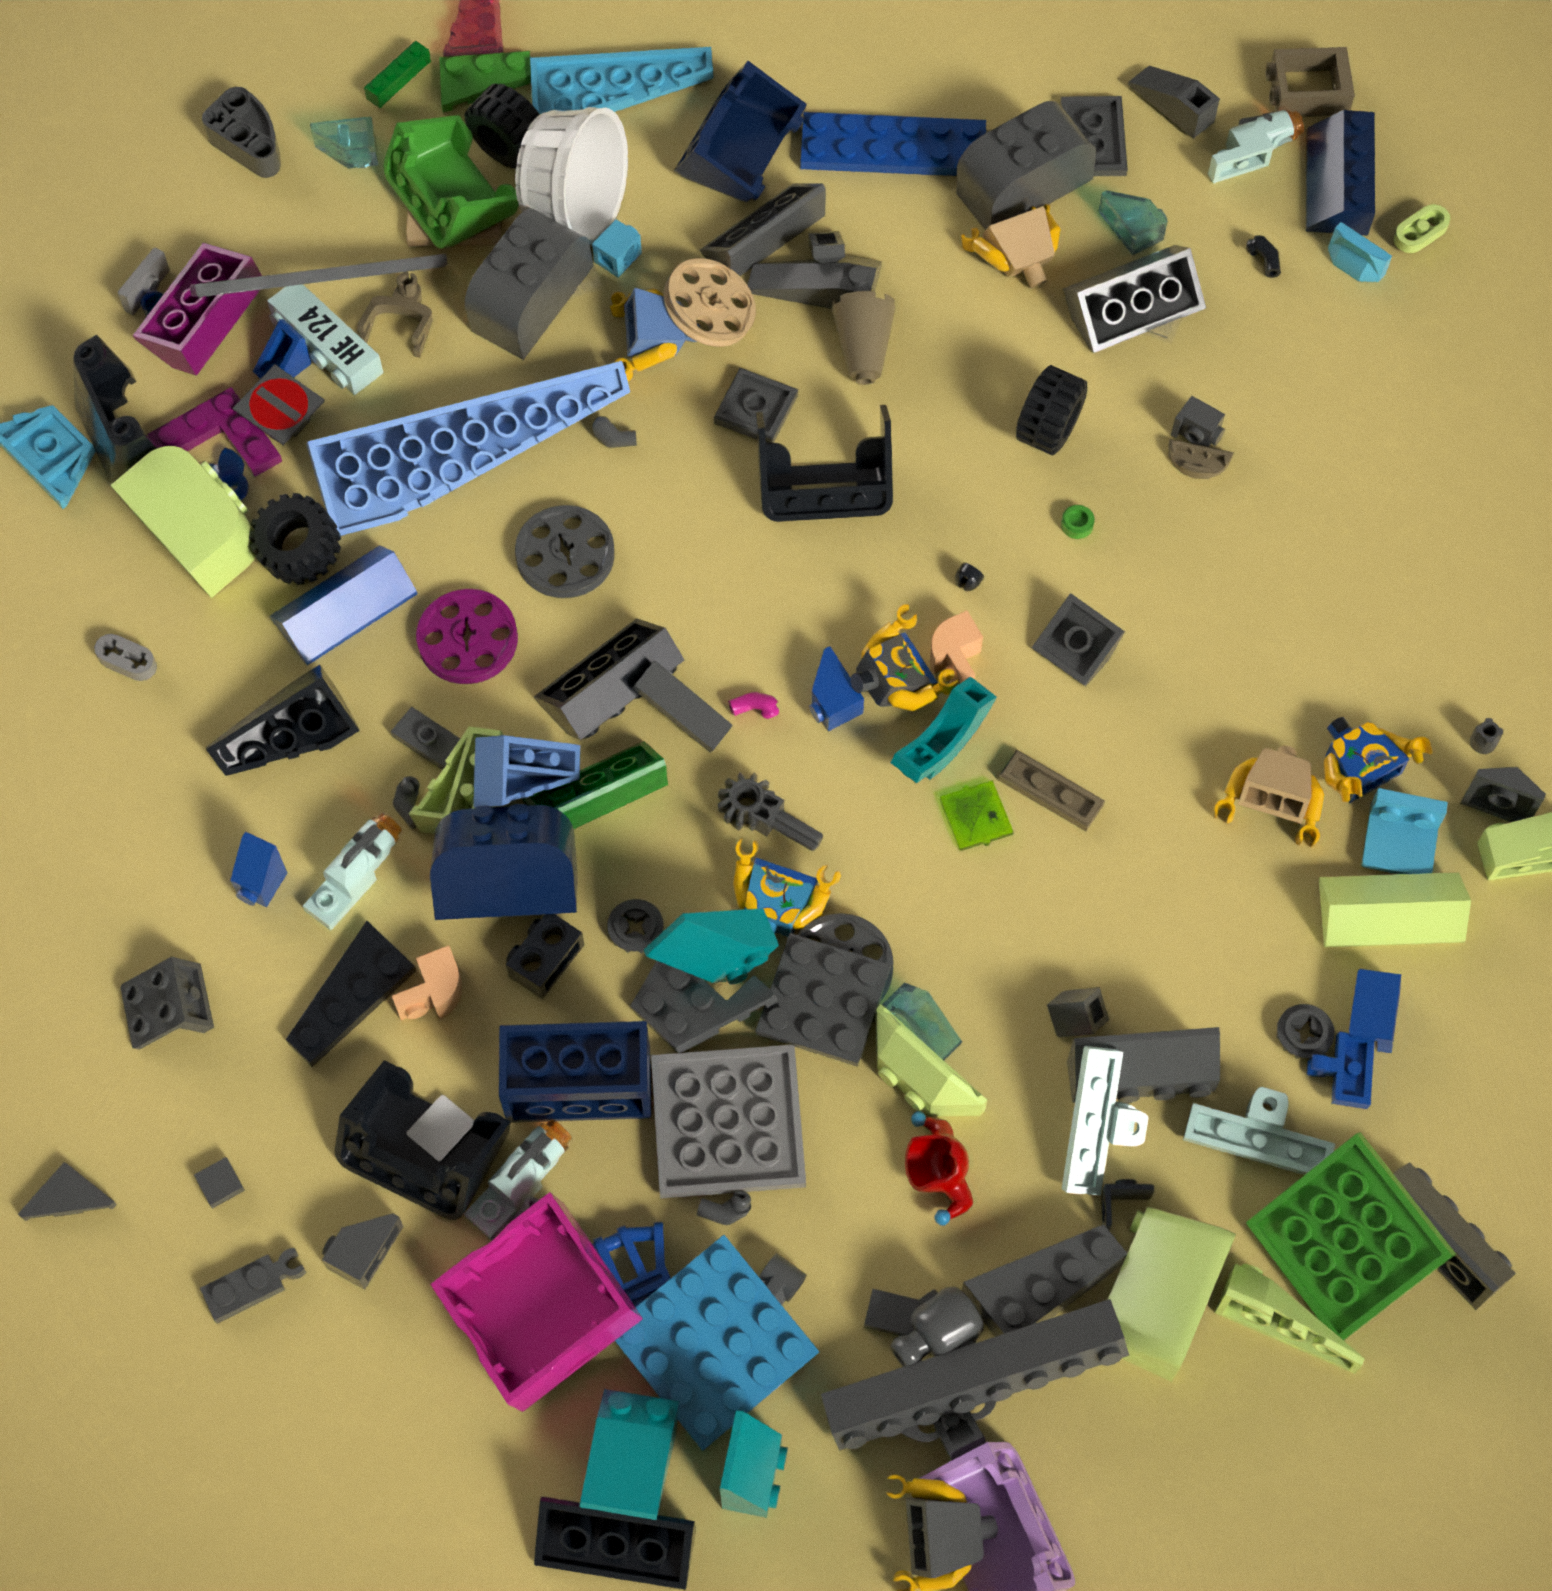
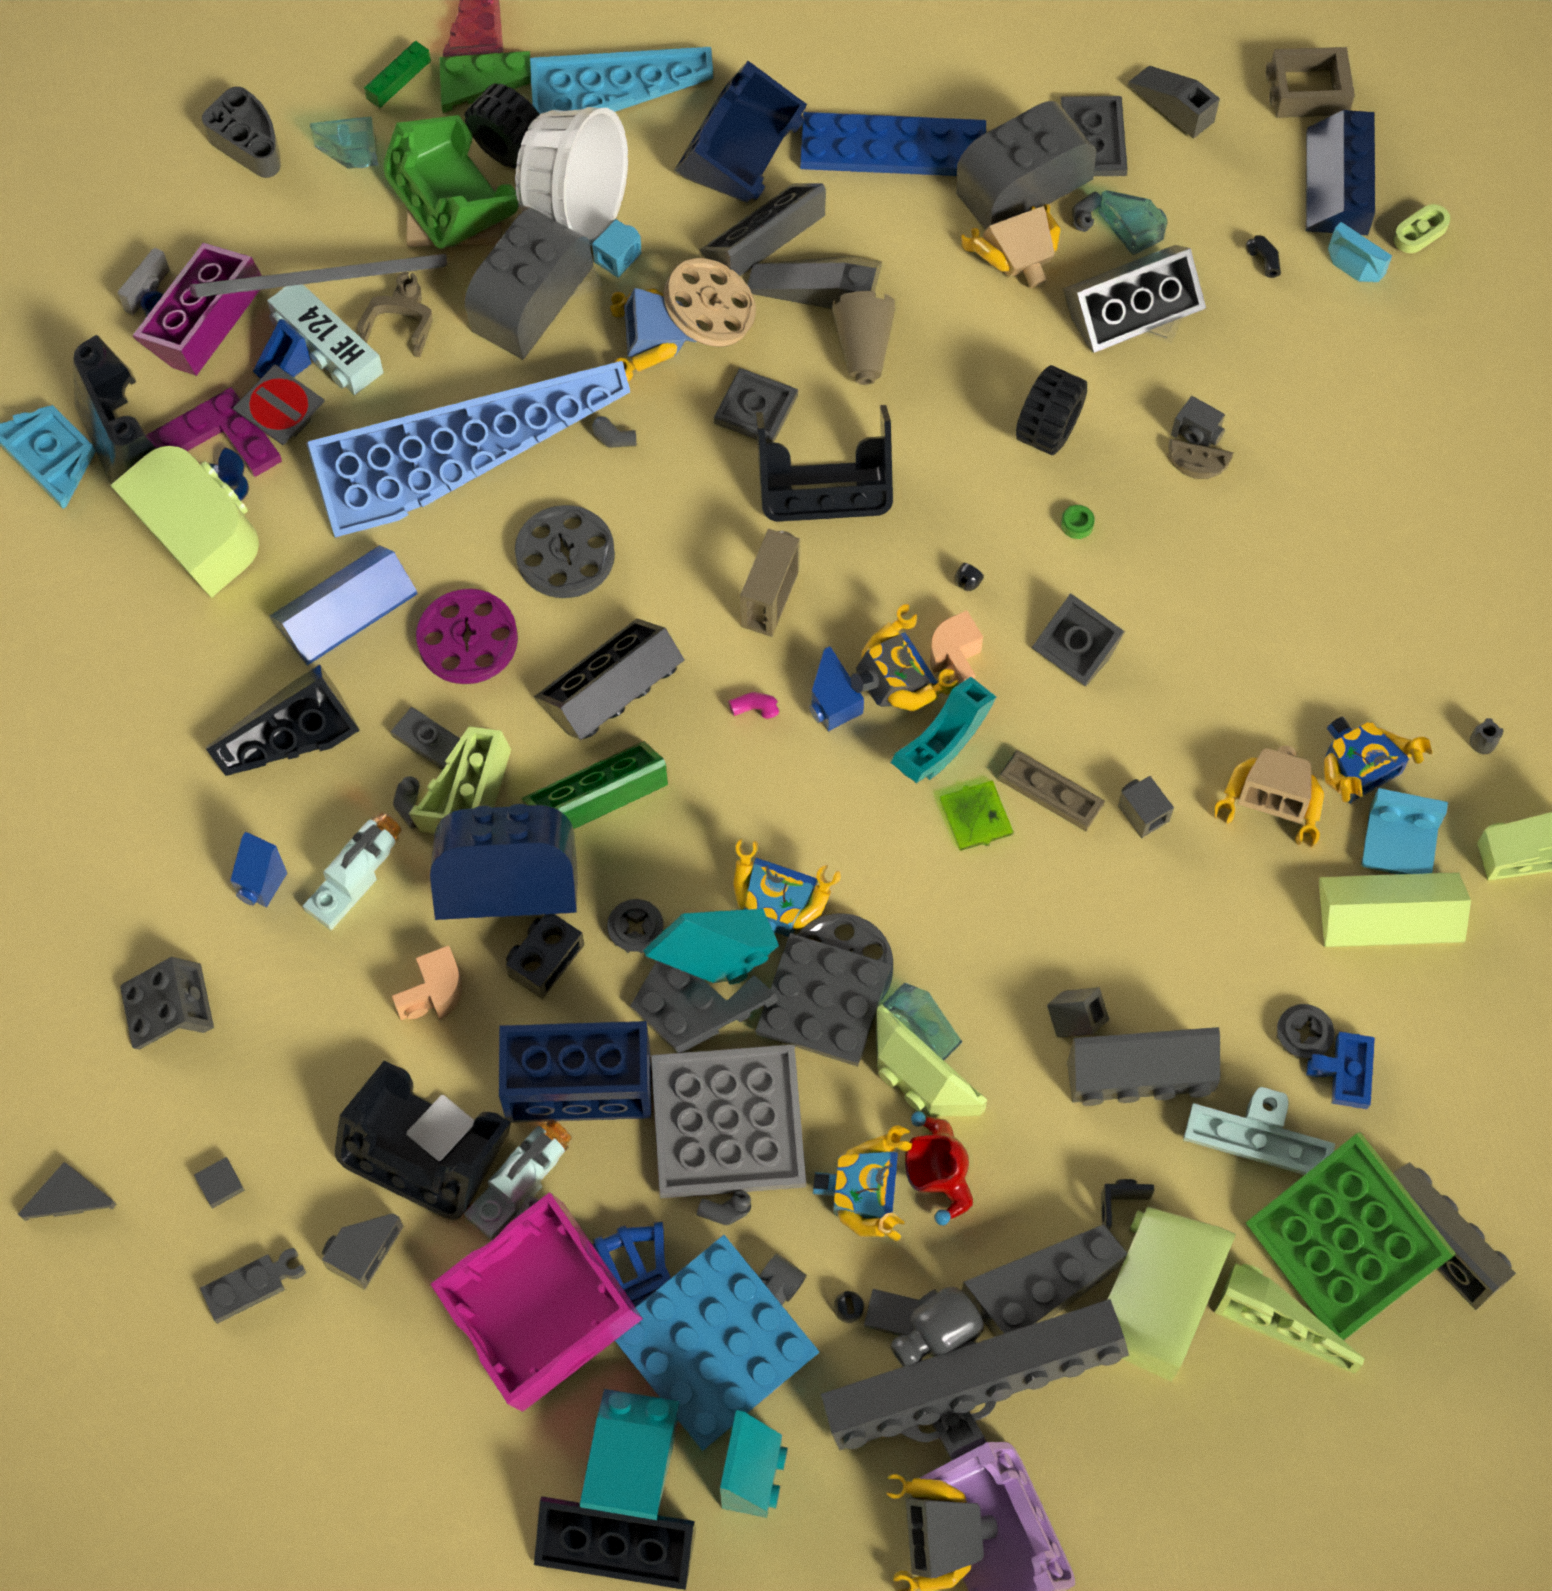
light grey beam [94,634,157,681] -> none
black tyre [249,493,341,585] -> none
black wing [286,921,416,1067] -> none
medium blue wedge [473,735,580,807] -> none
dark grey tile [632,660,733,753] -> none
dark grey gear [718,772,823,851] -> none
dark grey piece [808,231,845,263] -> none
light aqua plate [1062,1046,1148,1196] -> none
light aqua plate [1208,110,1304,183] -> none
blue panel [1349,969,1401,1053] -> none
dark grey slope [1460,767,1546,822] -> none
none -> dark tan window [740,529,800,637]
none -> torso [813,1125,912,1241]
none -> black hinge [834,1291,864,1323]
none -> dark grey arm [1072,192,1103,232]
none -> dark grey brick [1118,776,1174,838]

